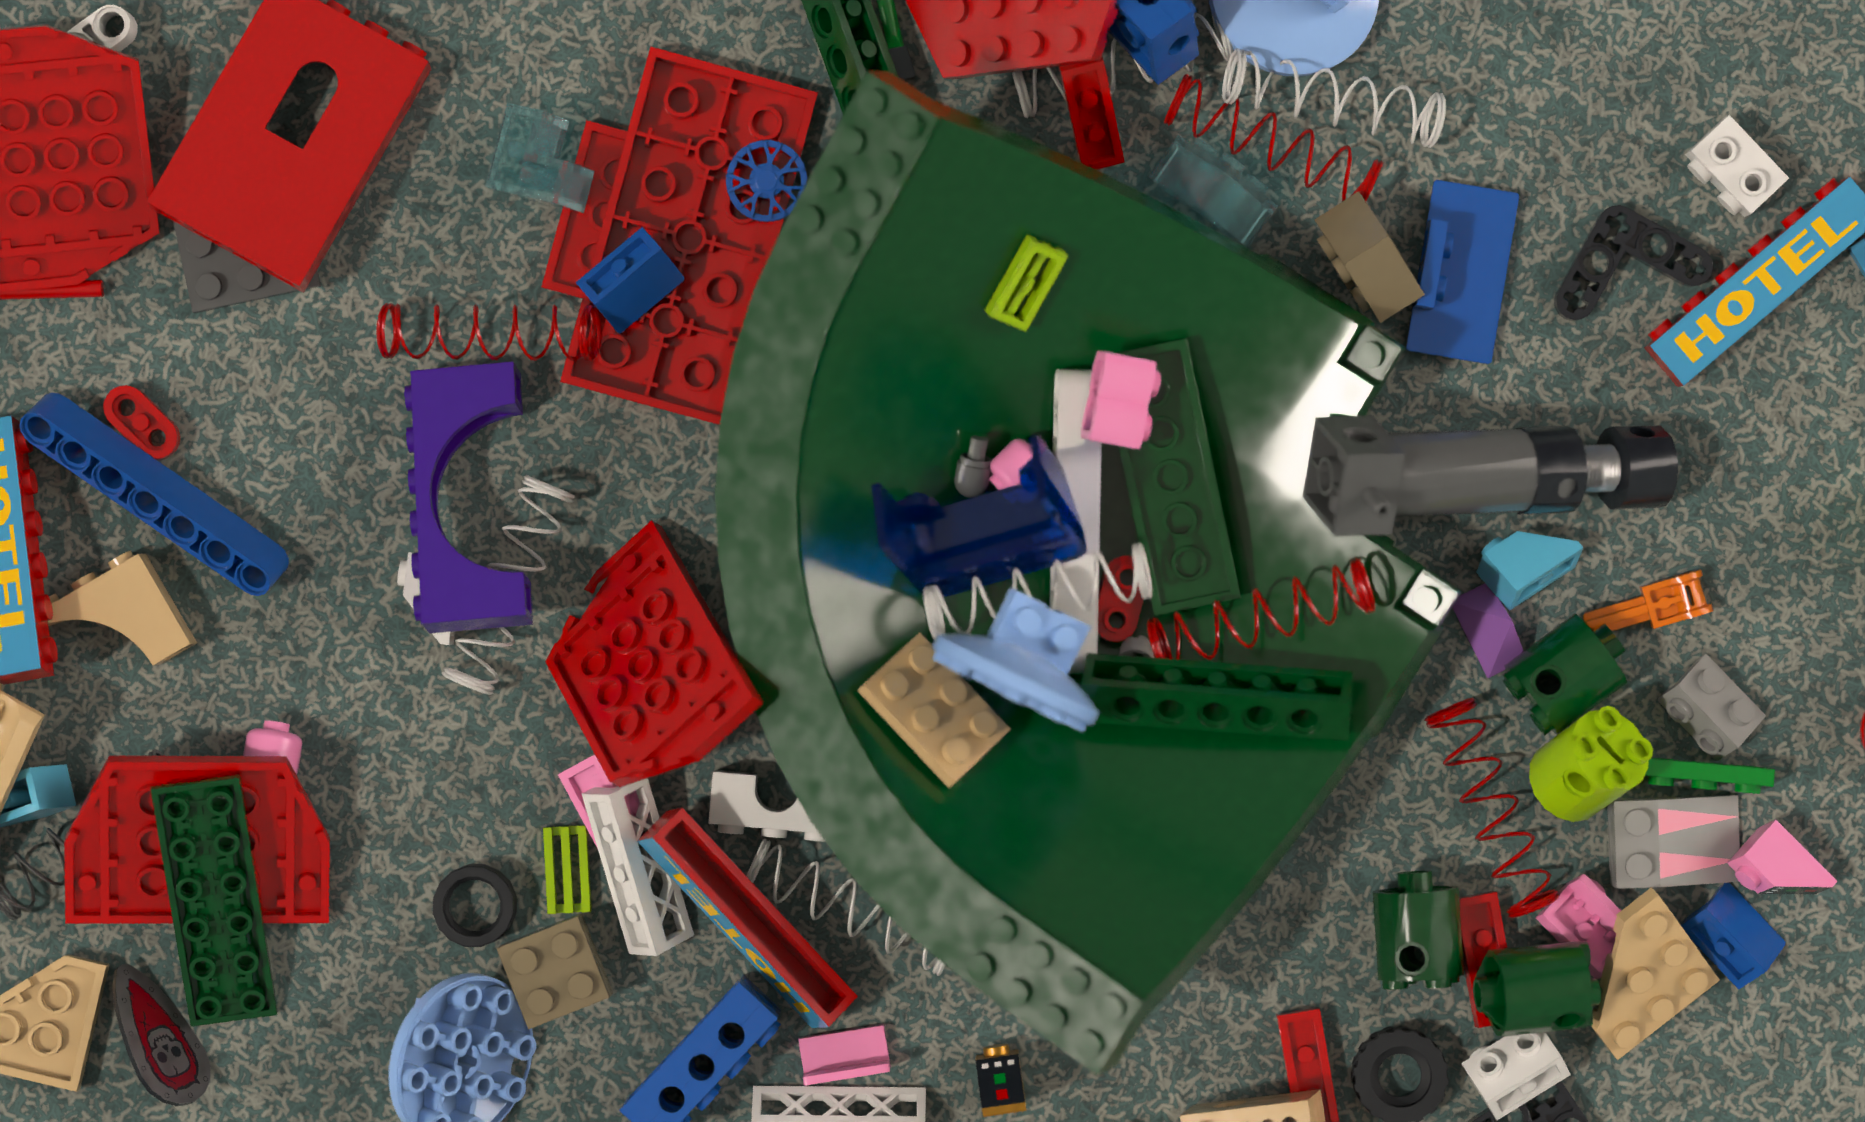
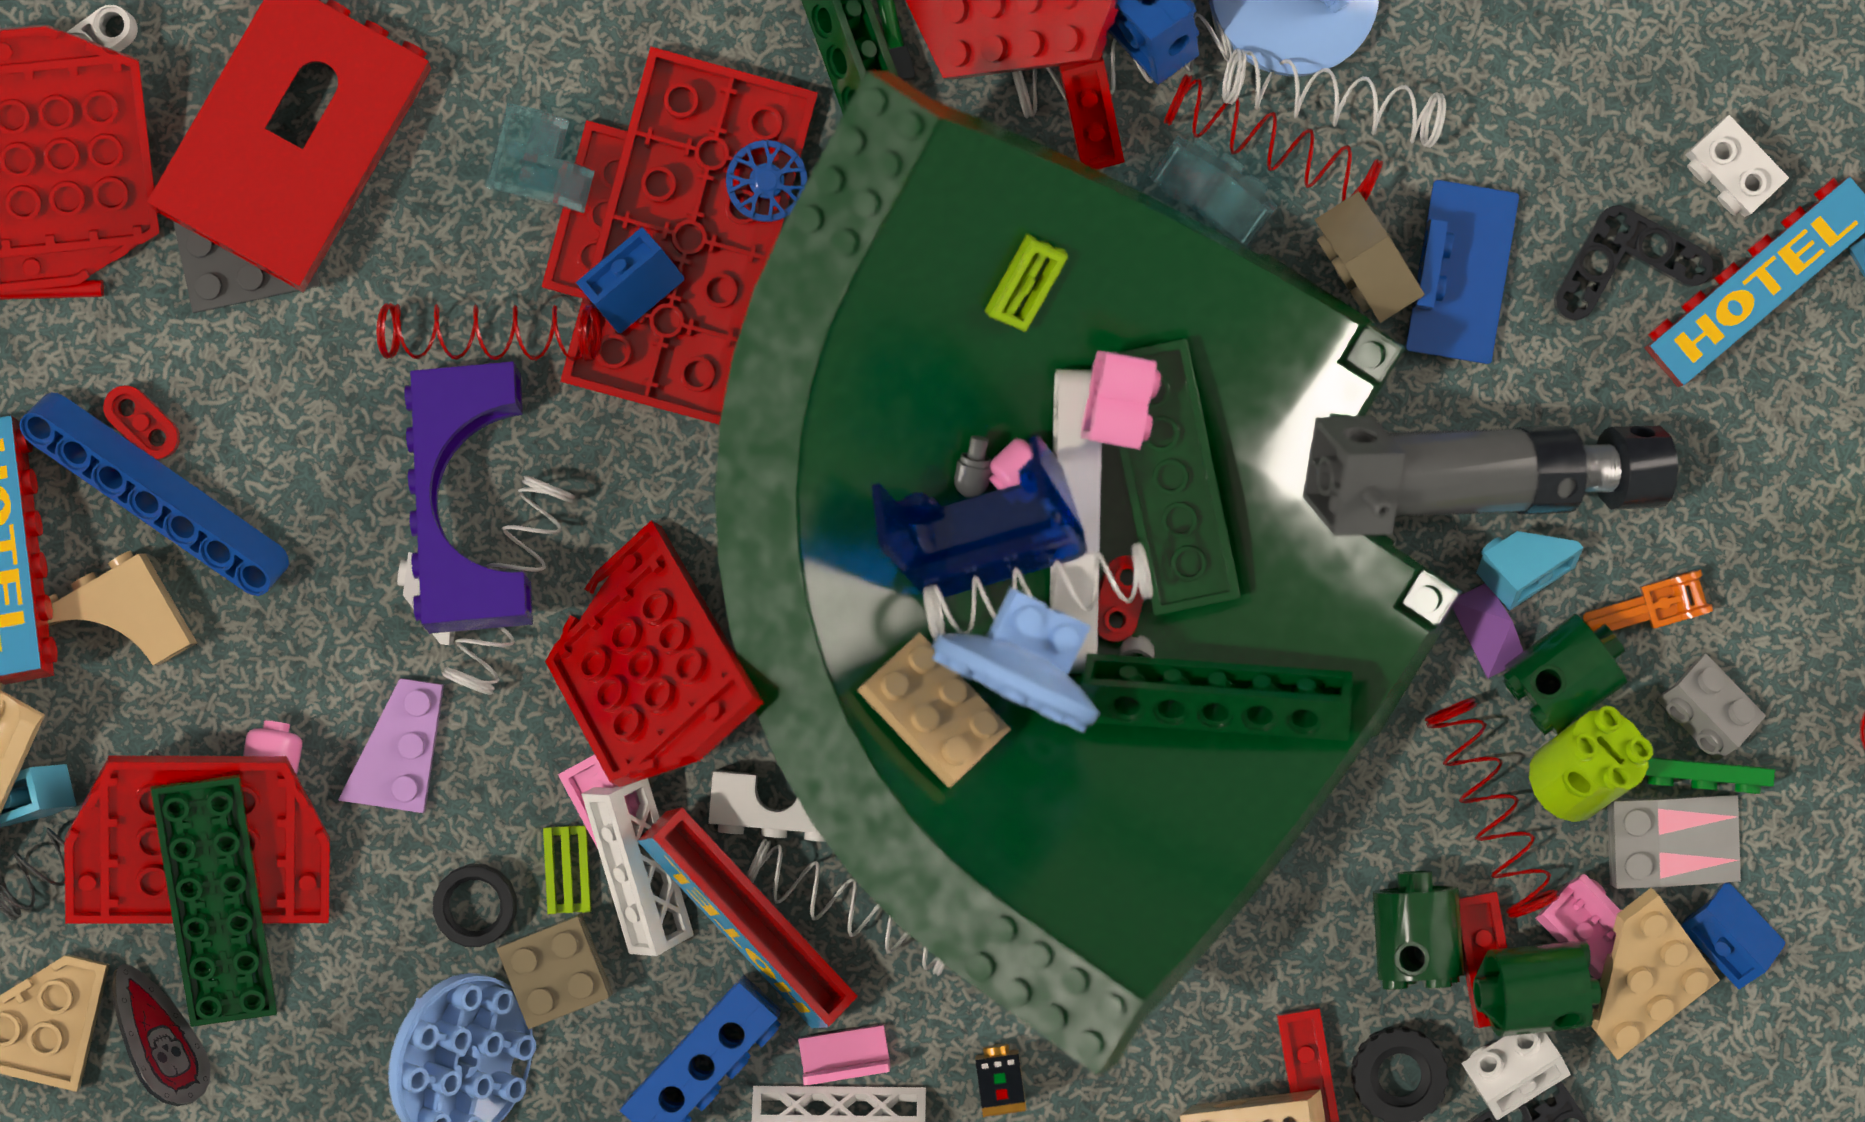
red piece [1147,558,1375,660] -> none
bright pink slope [1727,820,1838,894] -> none
none -> lavender wing [338,678,444,813]

